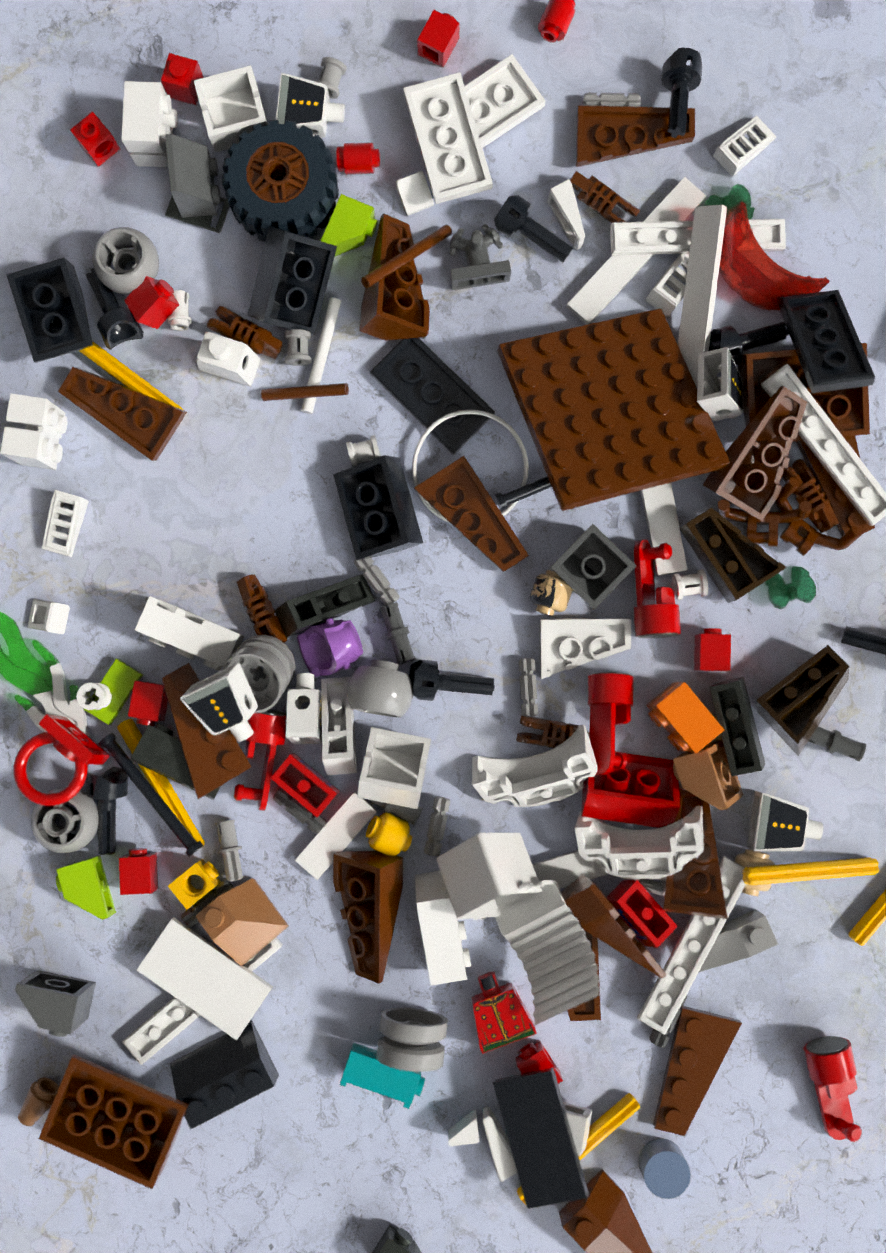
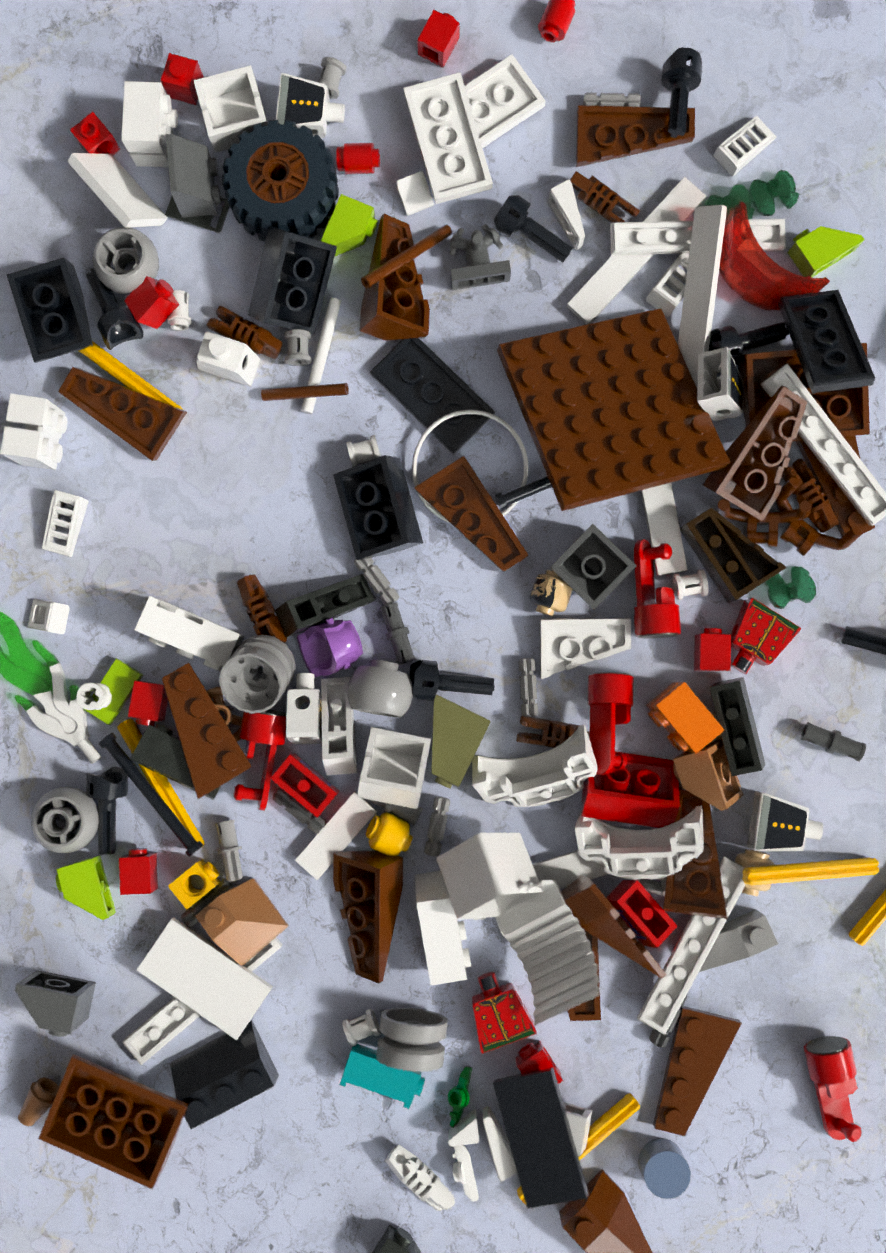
red tile [13,714,111,806] -> none
torso [180,663,258,742] -> none
dark brown wedge [756,645,849,756] -> none
none -> white tile [68,153,167,228]
none -> white bush [342,1009,381,1047]
none -> white hinge [385,1145,456,1211]
none -> olive slope [432,694,491,789]
none -> green piece [448,1066,472,1128]
none -> white piece [452,1145,479,1202]
none -> red torso [731,598,801,674]
none -> clear green piece [749,170,799,216]
none -> lime slope [787,226,865,281]

